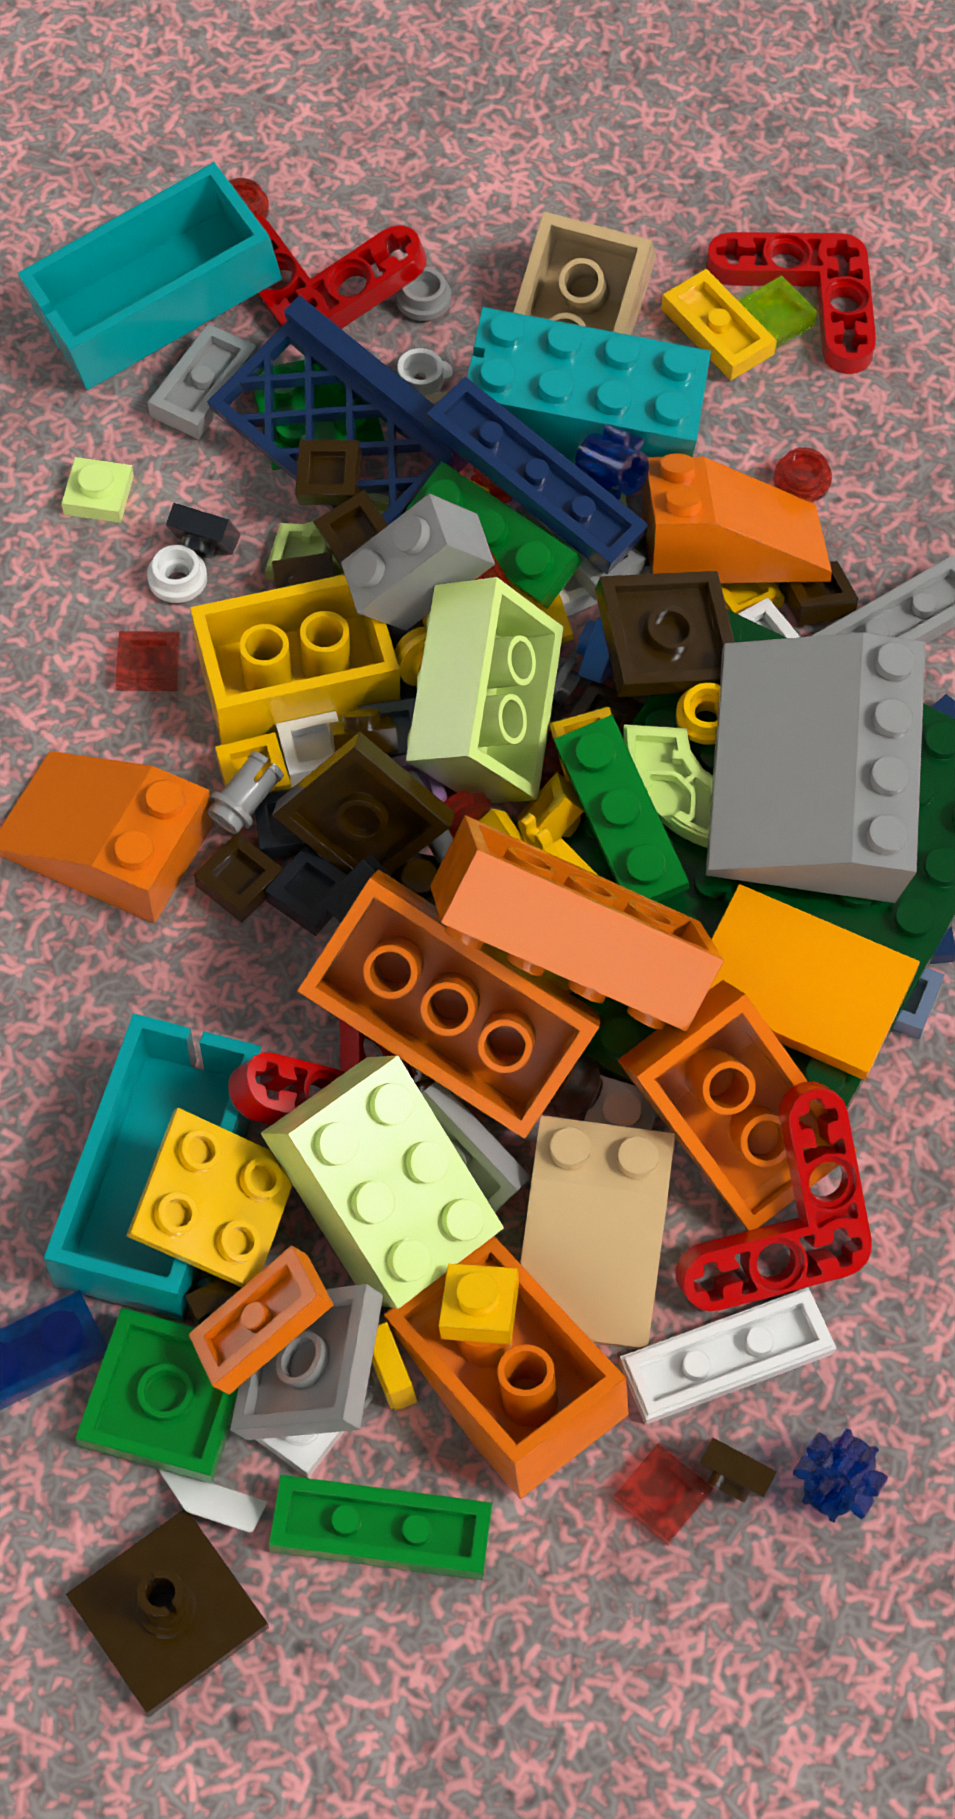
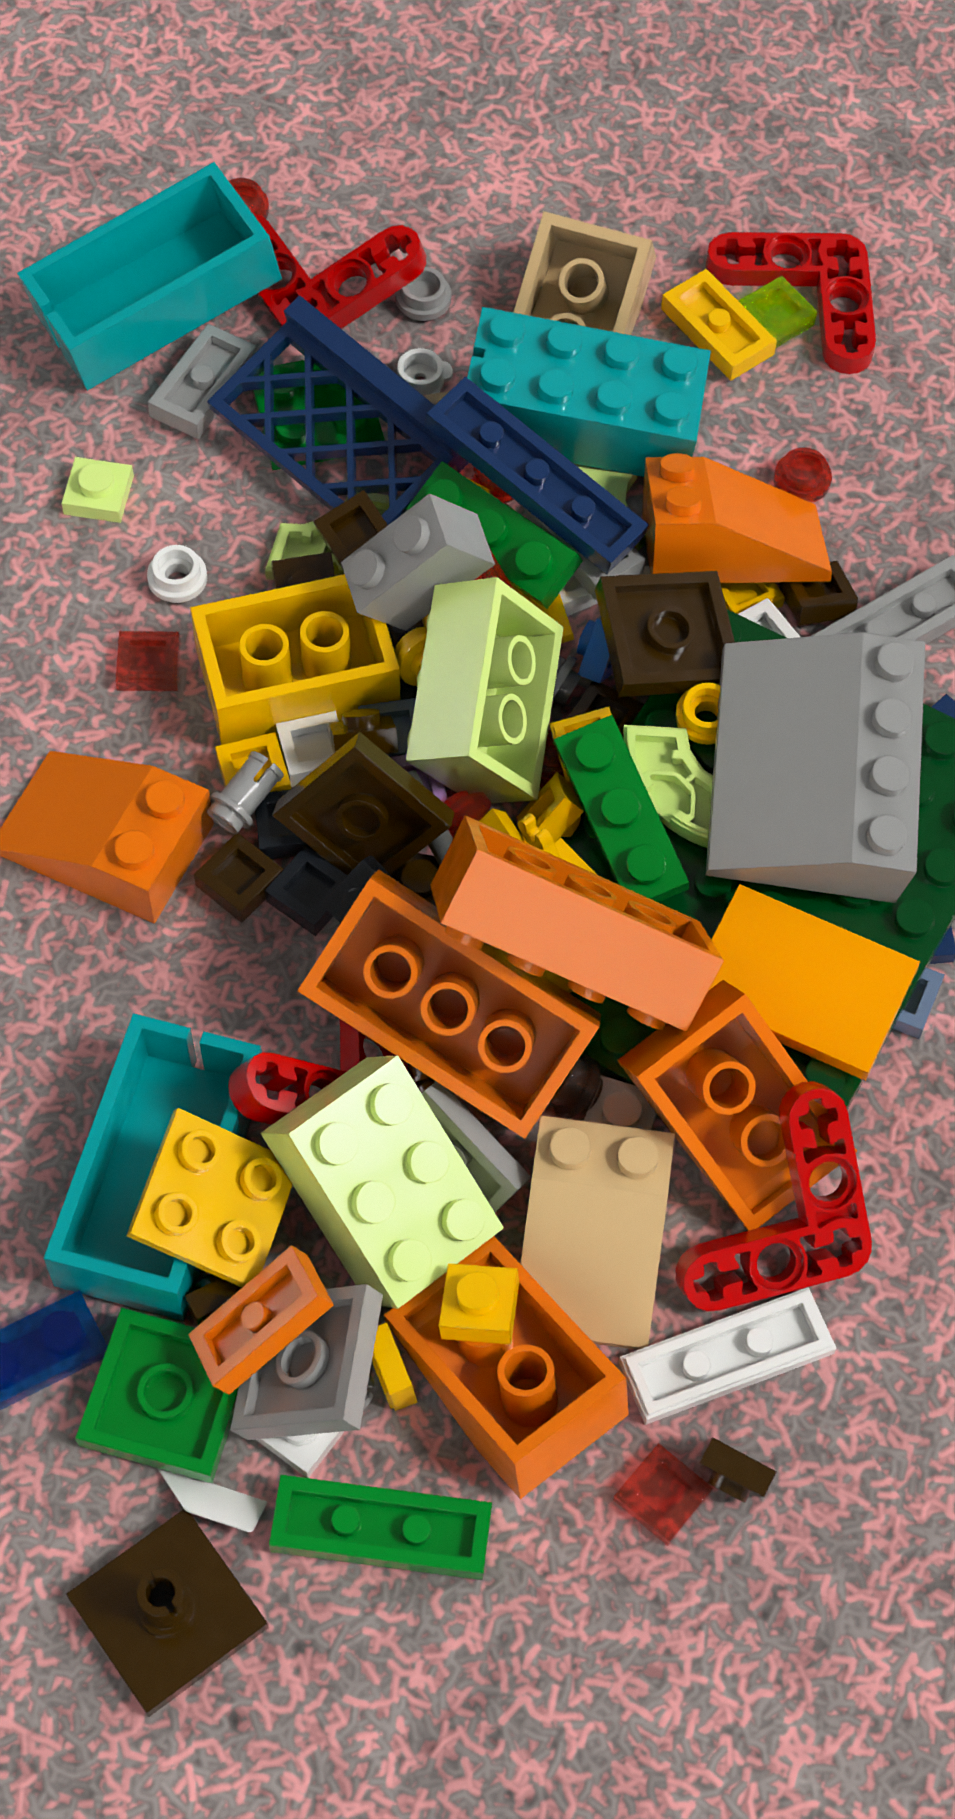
black plate [166,503,241,558] -> none
dark brown plate [295,440,362,505] -> none
clear blue gear [575,424,649,500] -> none
clear blue gear [793,1428,888,1522] -> none

